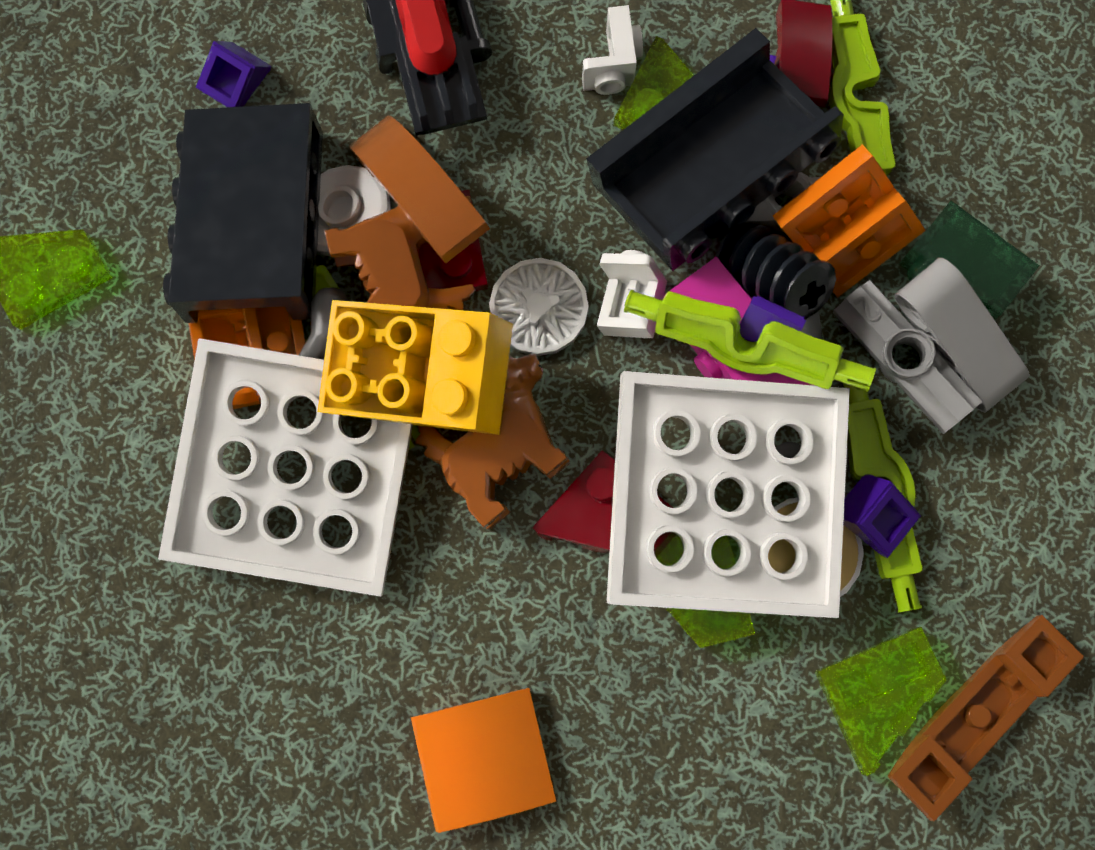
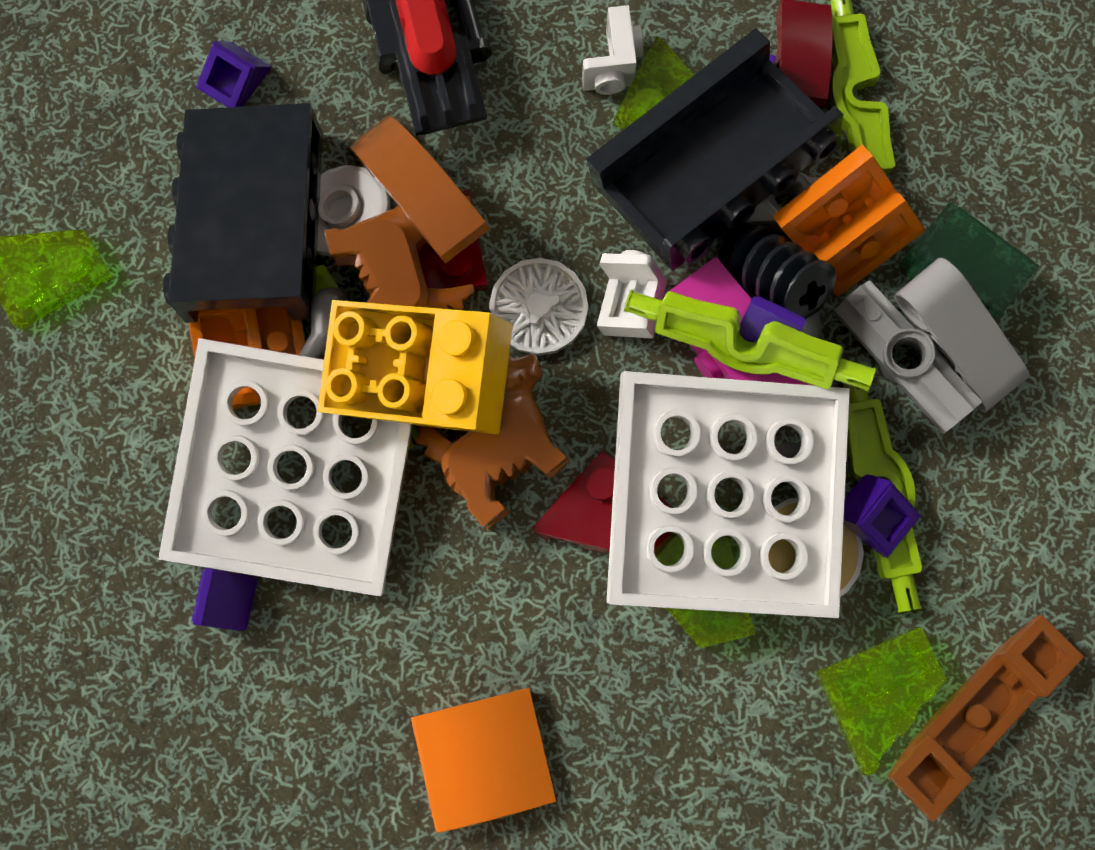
none -> dark purple slope [192,568,257,631]

